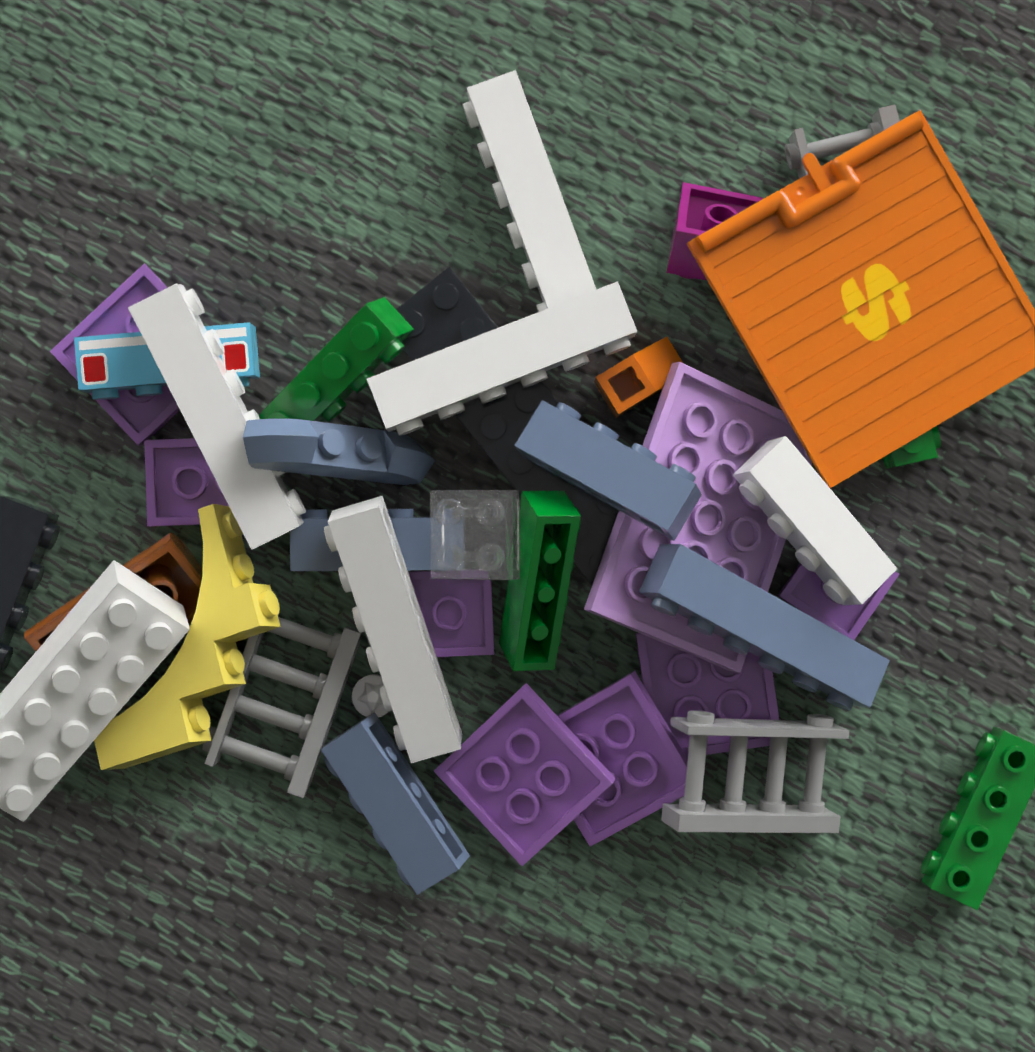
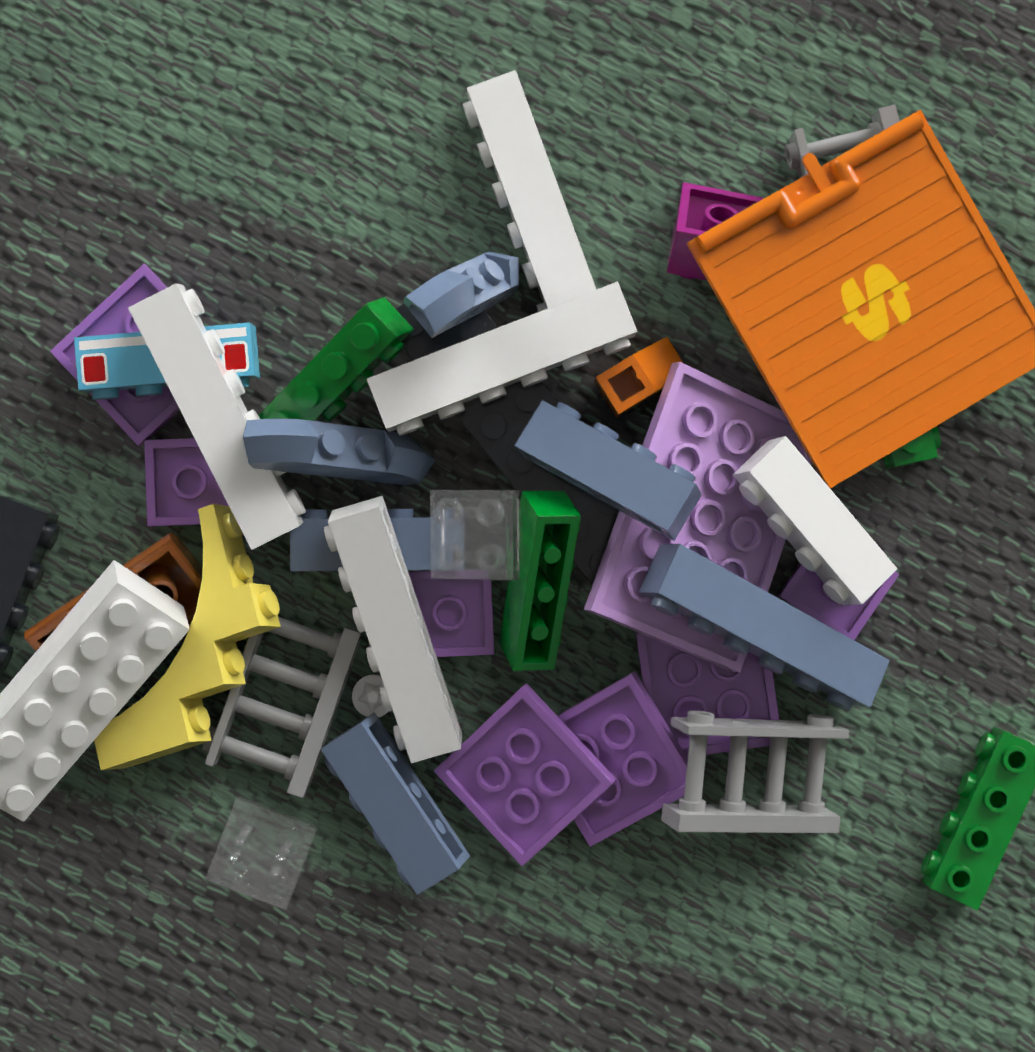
none -> clear plate [205,796,318,910]
none -> sand blue brick [403,252,519,338]

